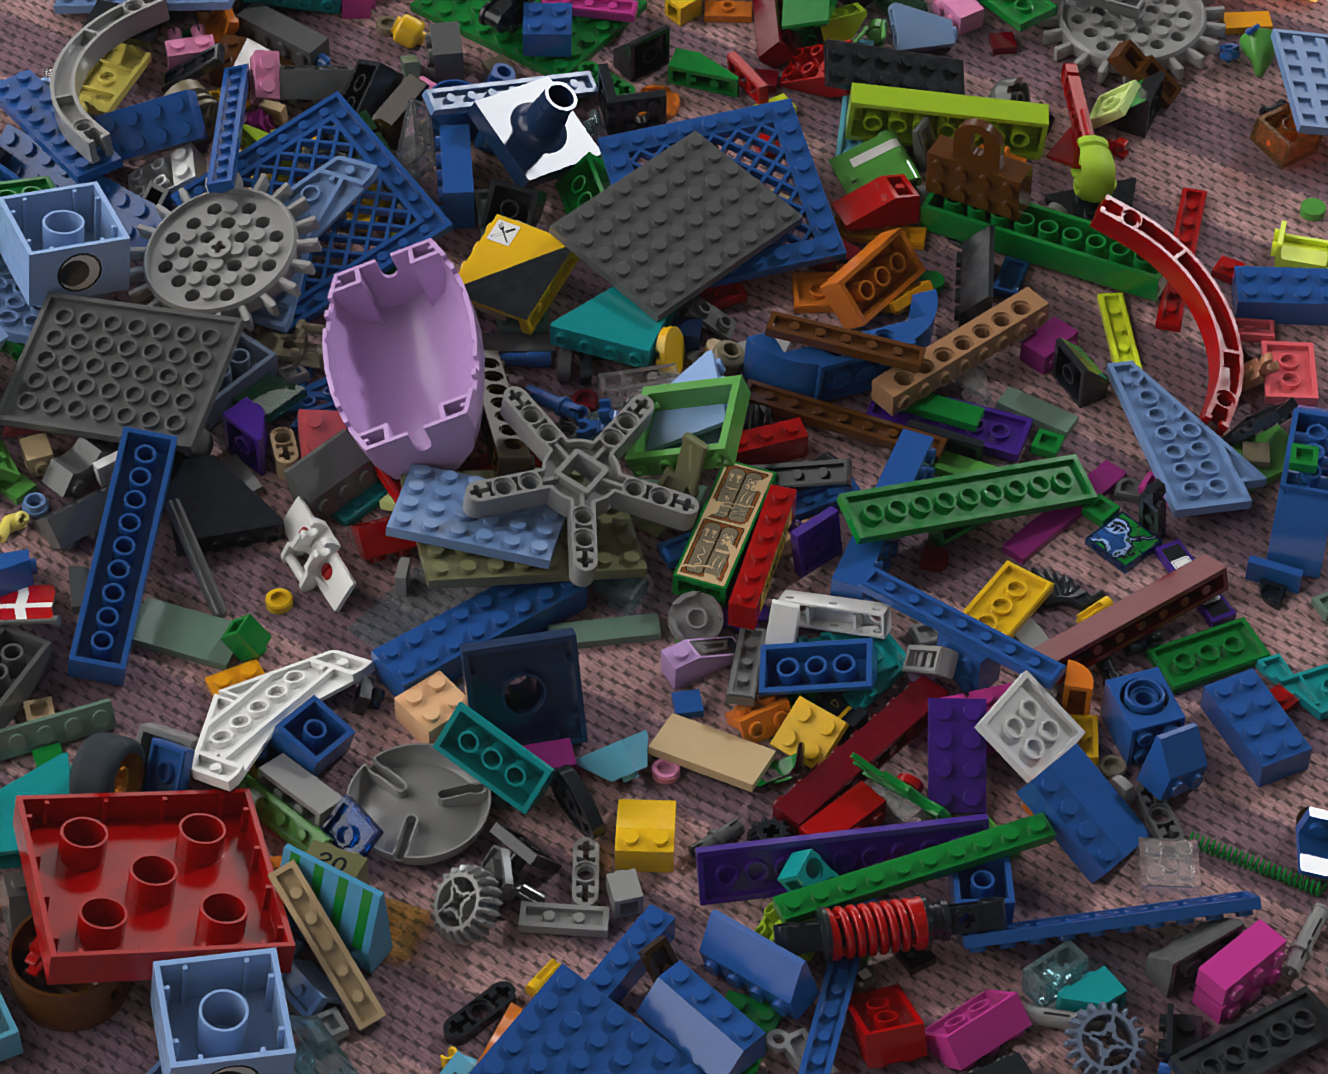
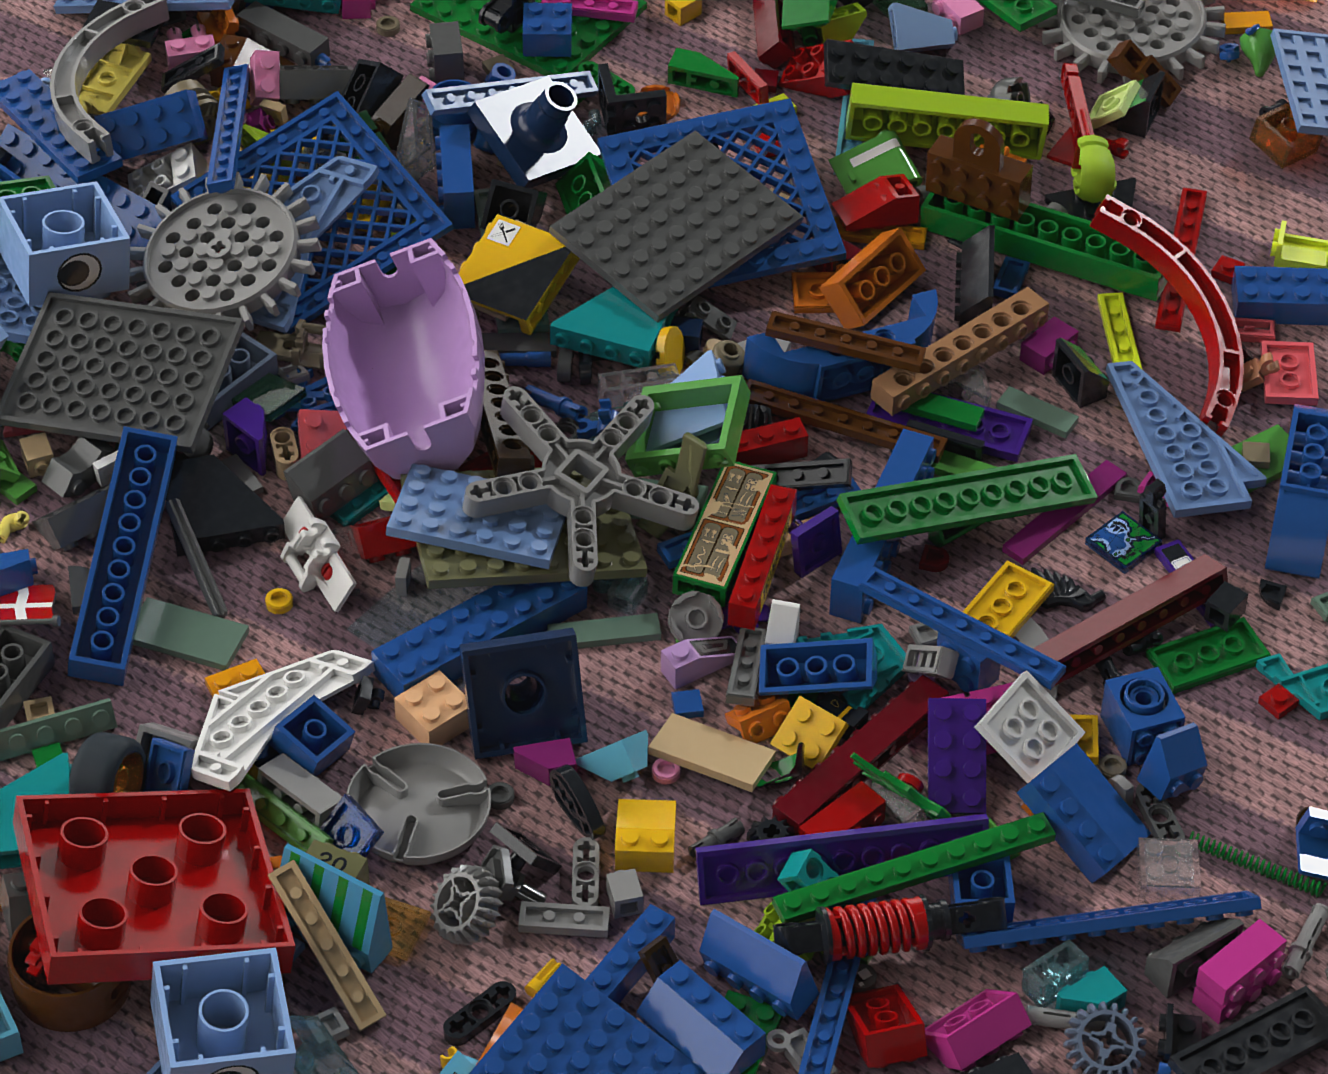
medium blue plate [22,492,49,518] -> none
green brick [220,614,272,662] -> none
light blue panel [281,959,342,1021] -> none
yellow head [390,14,428,49] -> none
sand green piece [400,55,423,78] -> none
teal slope [433,702,554,815] -> none
dark red tile [571,389,598,415] -> none
black slope [613,25,670,82] -> none
red plate [698,282,747,309] -> none
orange plate [704,0,752,23] -> none
white piece [778,589,892,639] -> none
bright green plant [853,19,888,47] -> none
light orange plate [881,280,934,316] -> none
black tile [895,946,936,976] -> none
dark grey slope [912,117,936,171] -> none
green tile [919,271,945,294] -> none
dark red tile [988,31,1017,55] -> none
green plate [1030,428,1065,458] -> none
orange brick [1061,660,1094,715] -> none
yellow piece [1076,596,1114,623] -> none
green plate [1081,493,1120,528] -> none
blue brick [1200,668,1312,788] -> none
black wing [1221,397,1298,446] -> none
blue tile [1245,555,1304,594] -> none
green plate [1289,443,1319,474] -> none
bright green tile [1300,198,1326,221] -> none
none -> black brick [1204,581,1248,632]

